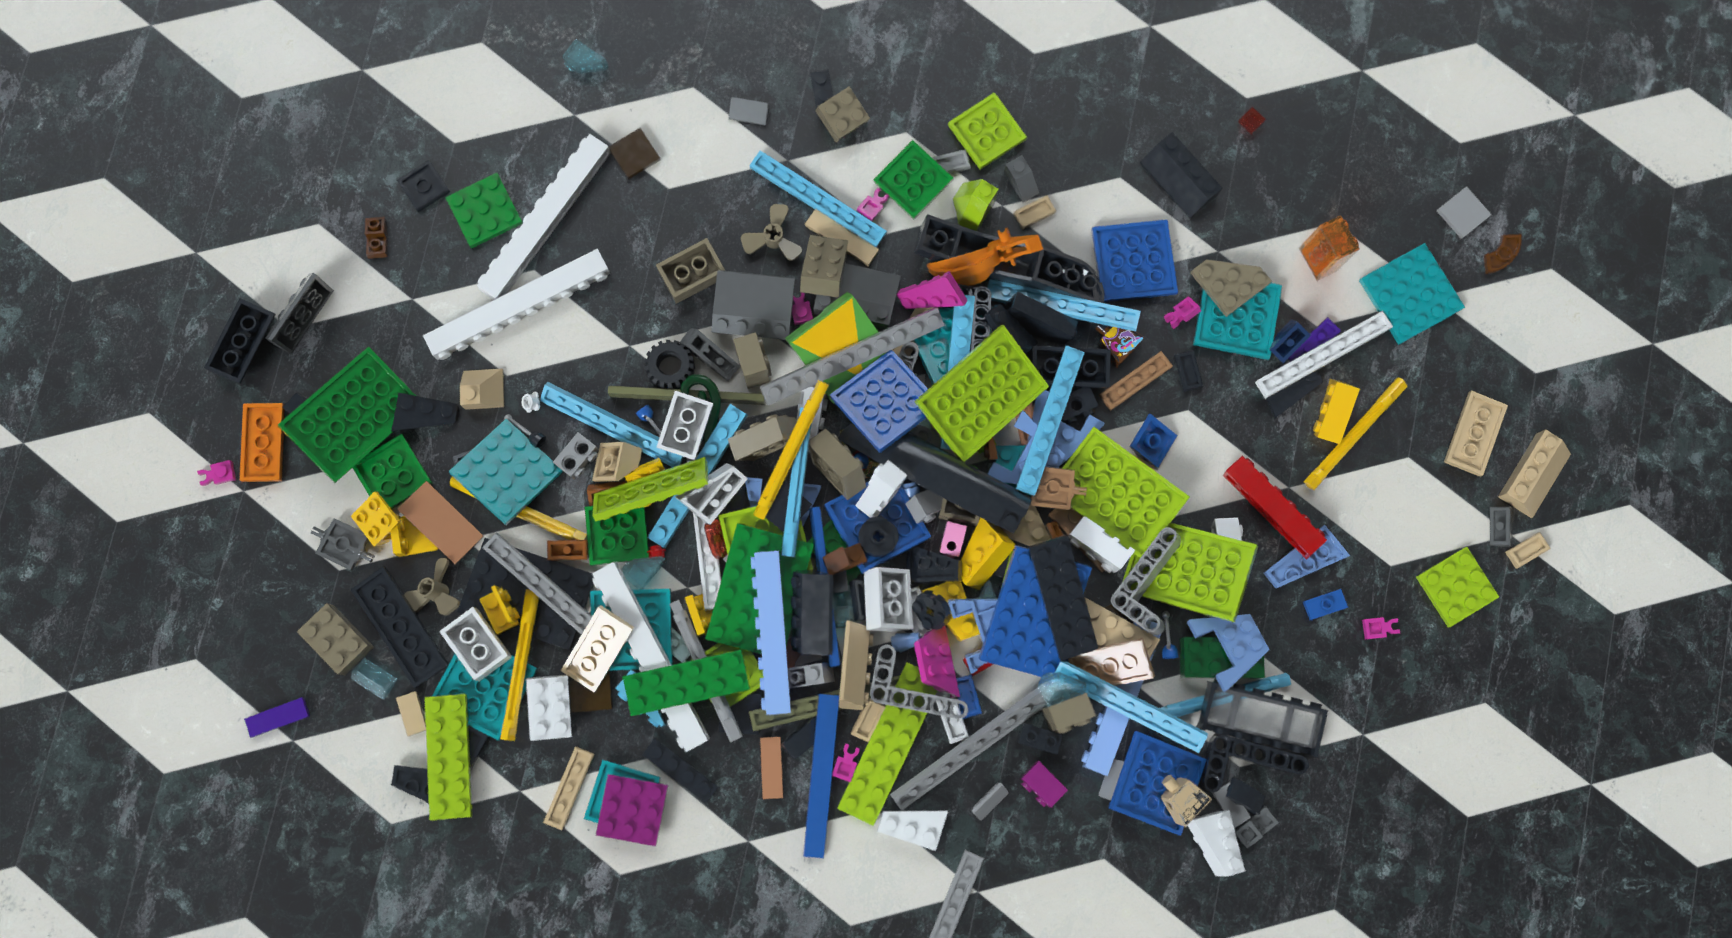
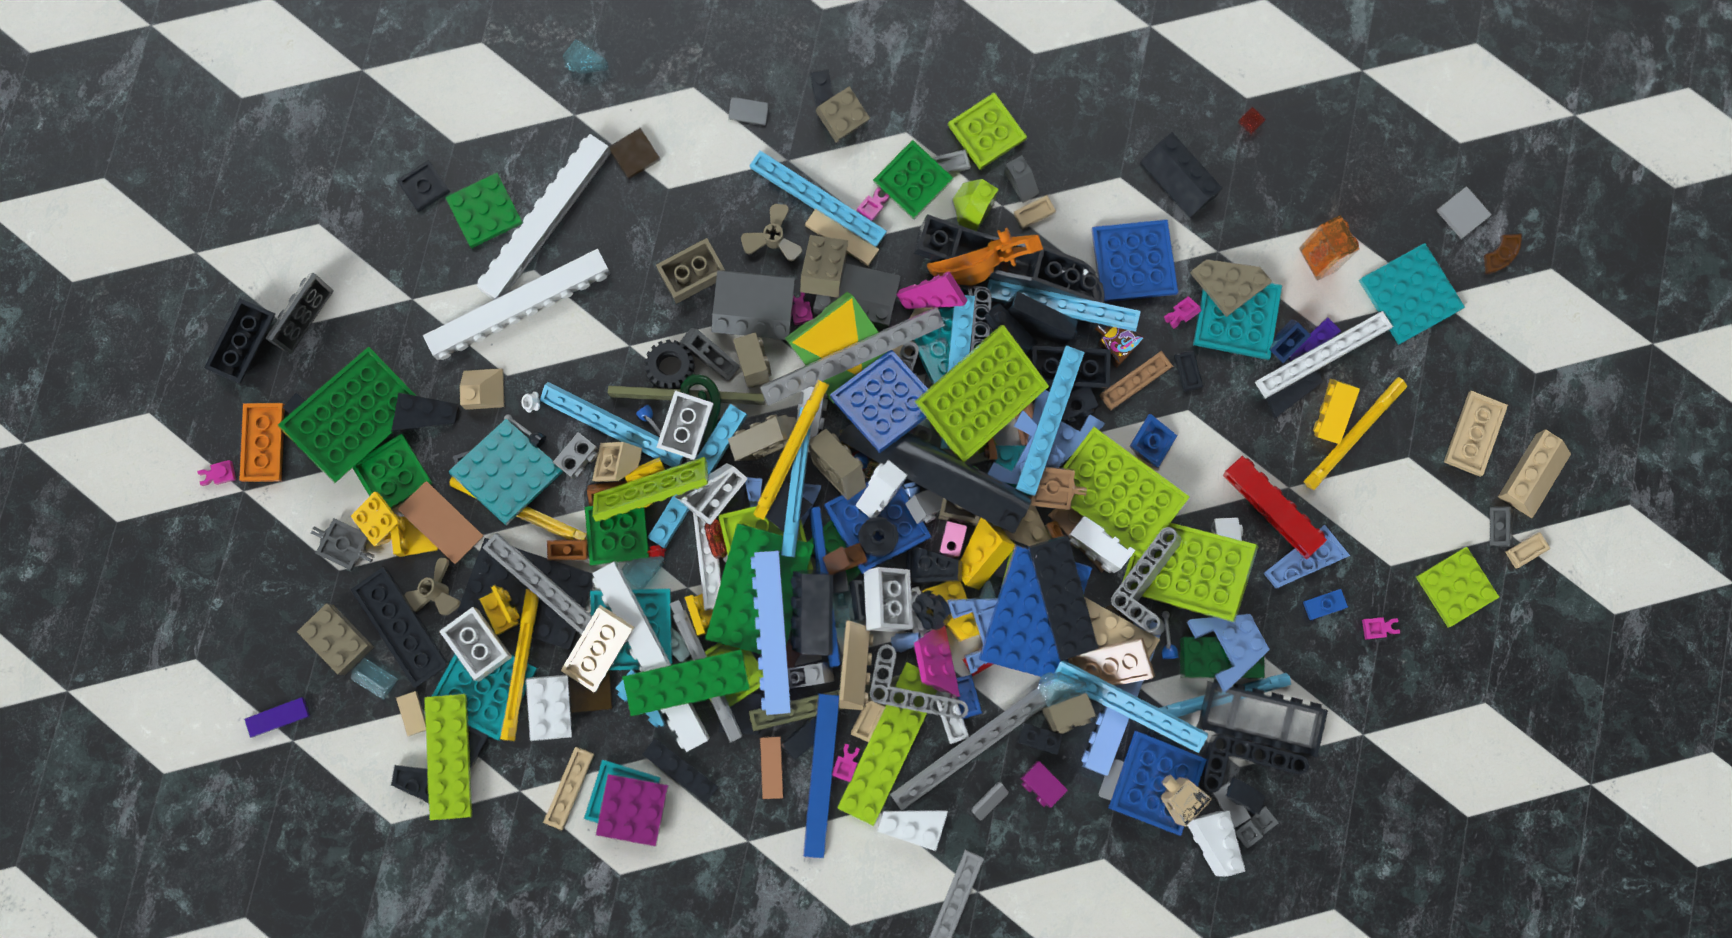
reddish brown slope [365,217,387,259] -> none

